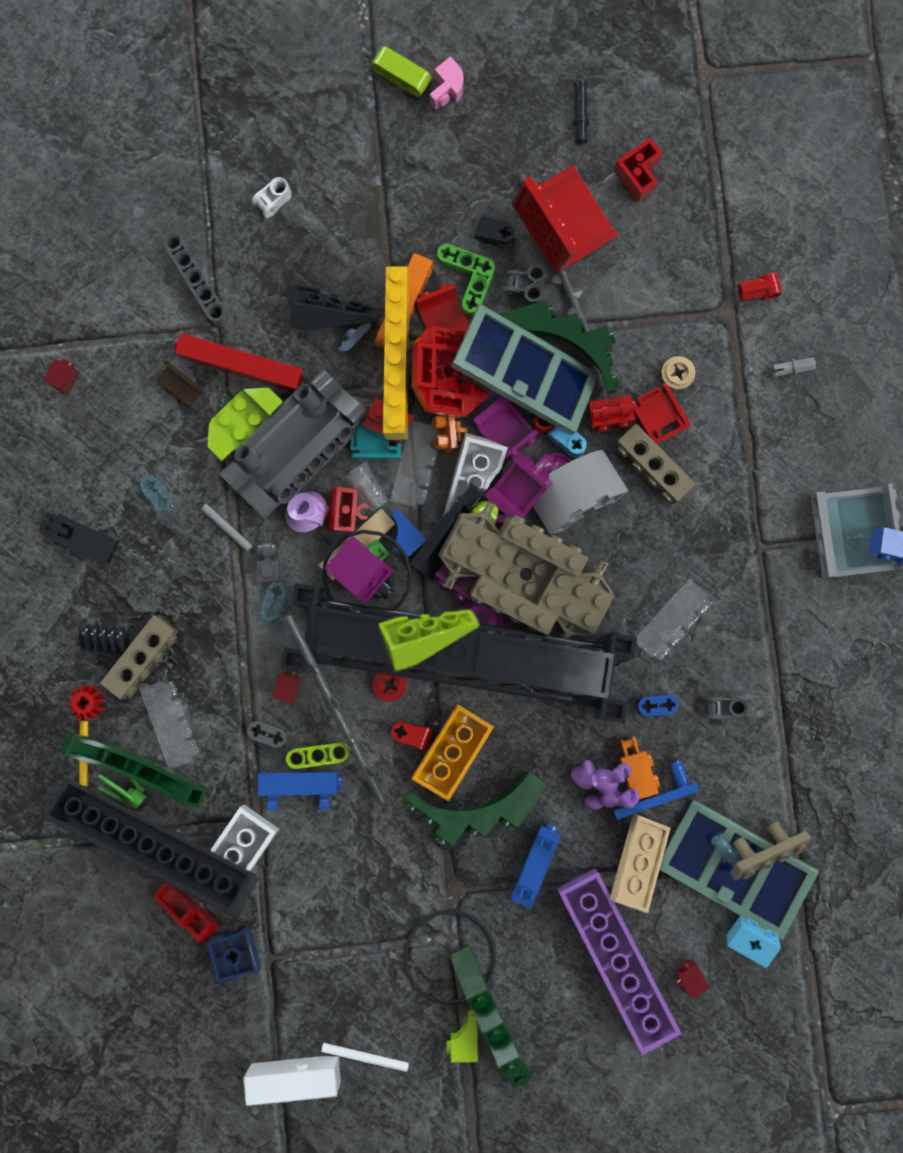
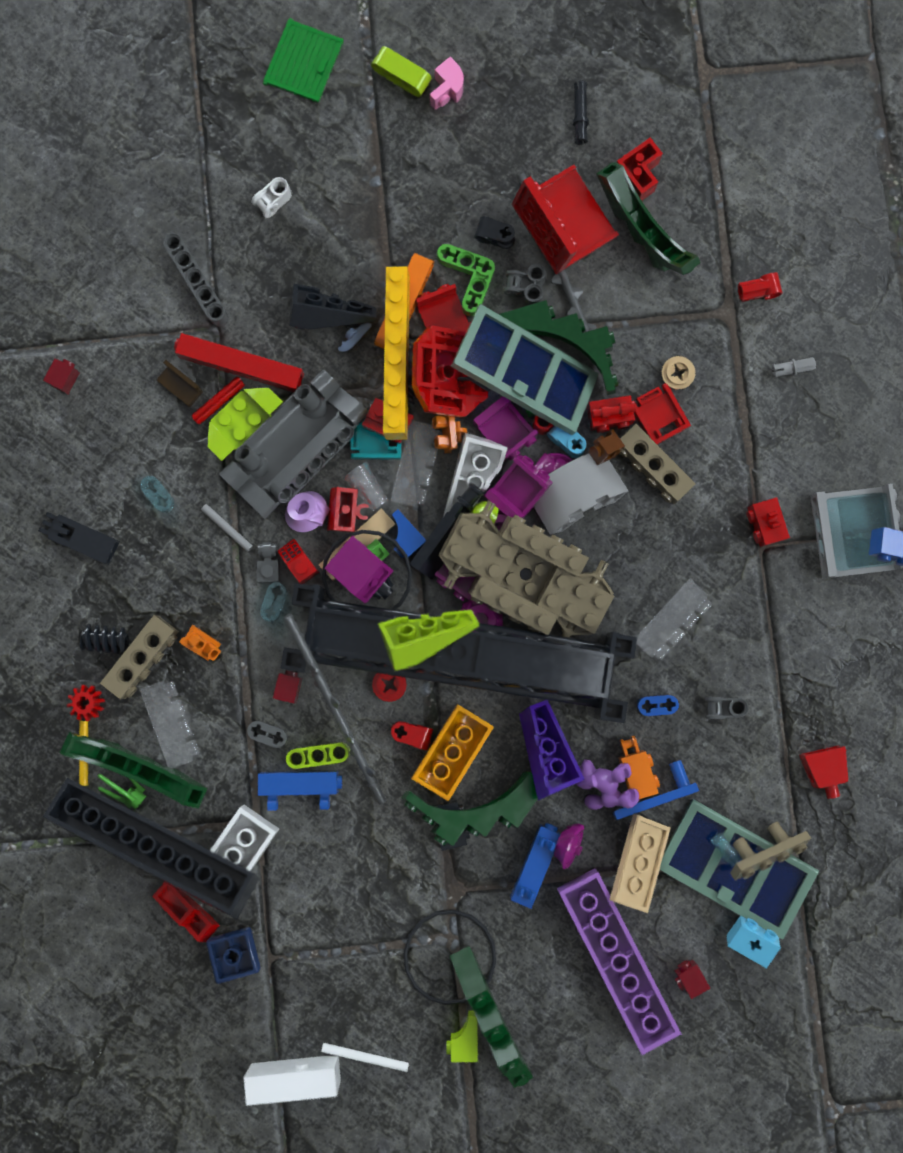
none -> orange hips [179,625,221,661]
none -> red axle [192,377,245,424]
none -> green piece [263,18,344,103]
none -> red slope [278,538,319,584]
none -> dark purple wedge [519,700,585,801]
none -> magenta piece [554,824,584,869]
none -> reddish brown brick [588,430,625,465]
none -> dark green arch [596,162,701,275]
none -> red brick [747,497,790,547]
none -> red torso [799,745,848,799]

